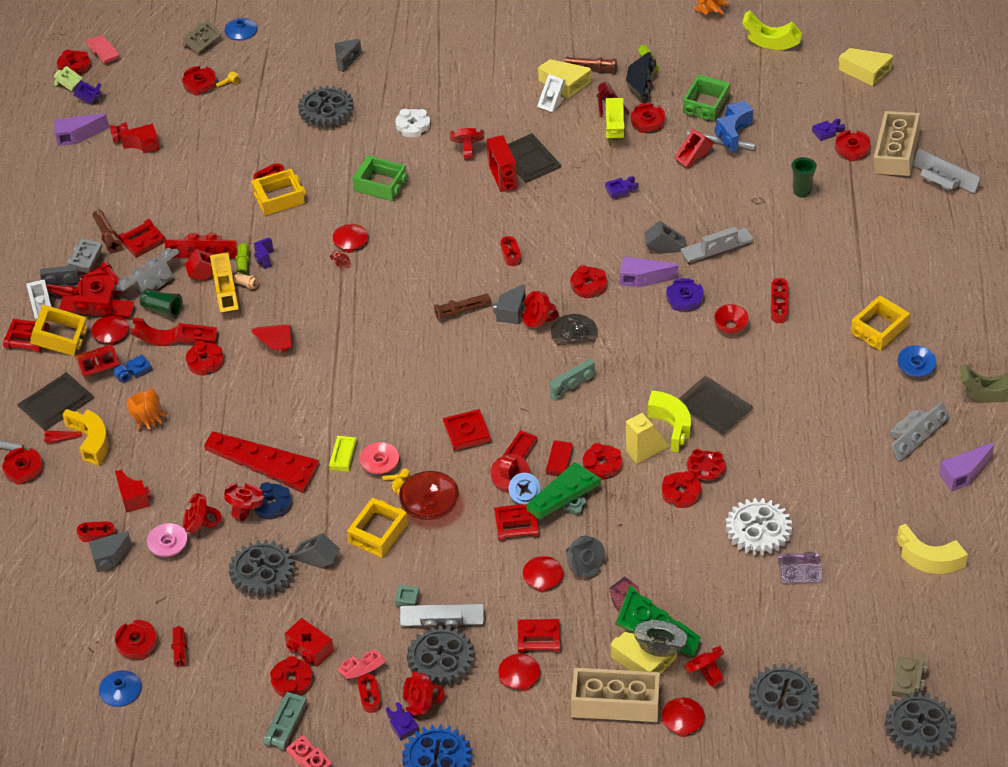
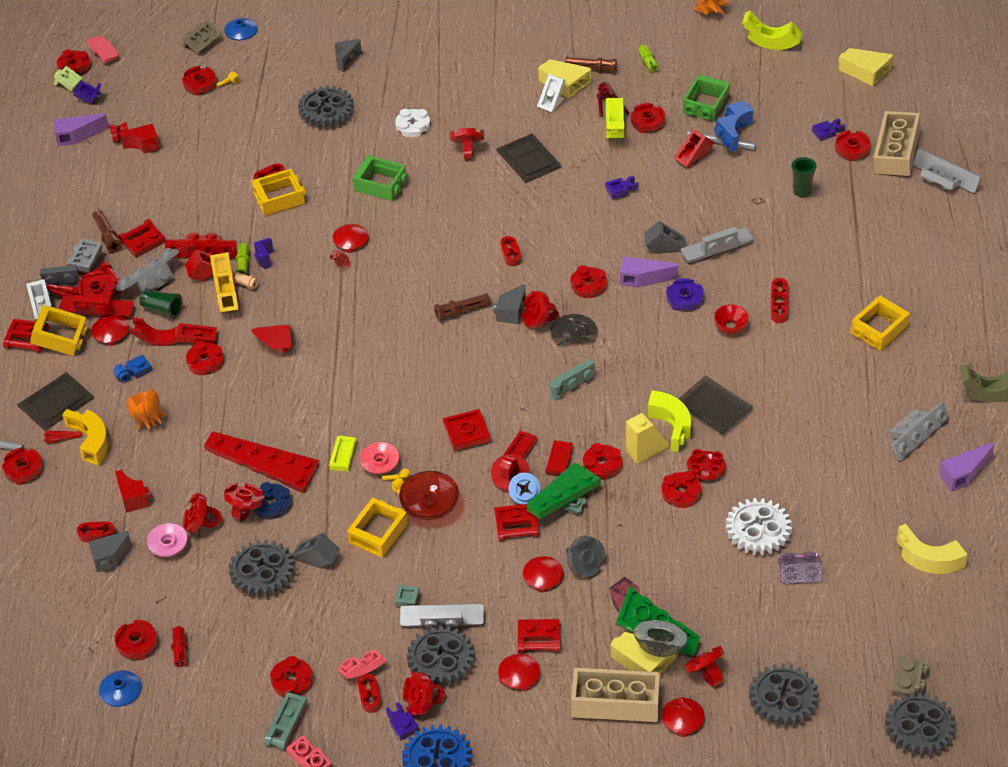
red brick [75,344,120,377] -> none
red brick [284,617,334,667] -> none
red window [486,135,517,192] -> none
black slope [626,52,656,103] -> none
blue dish [897,345,936,377] -> none

